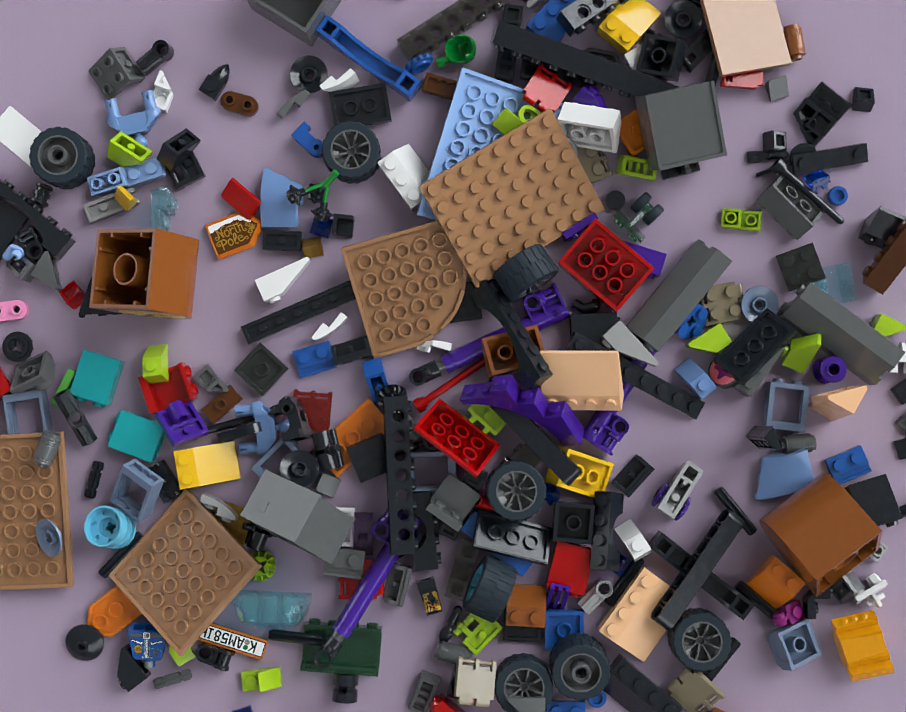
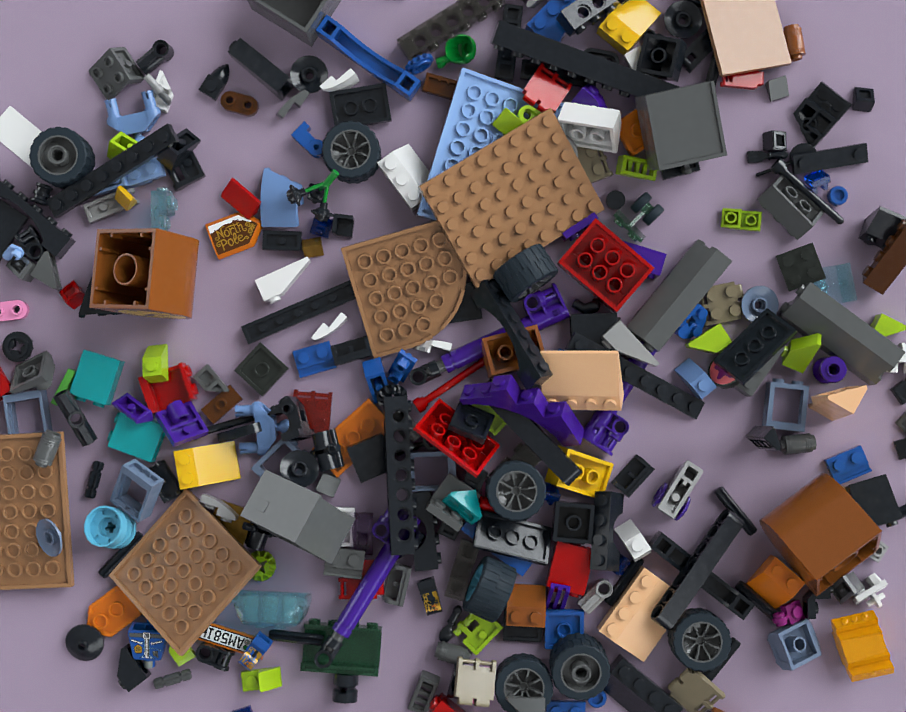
medium blue slope [754,448,813,500] -> none
none -> black plate [46,123,180,218]
none -> dark purple slope [112,393,154,424]
none -> light grey piece [143,73,171,106]
none -> black slope [228,38,294,101]
none -> blue leg [238,631,273,671]
none -> blue hips [387,349,418,384]
none -> teal slope [442,490,482,525]
none -> black tile [447,401,495,445]

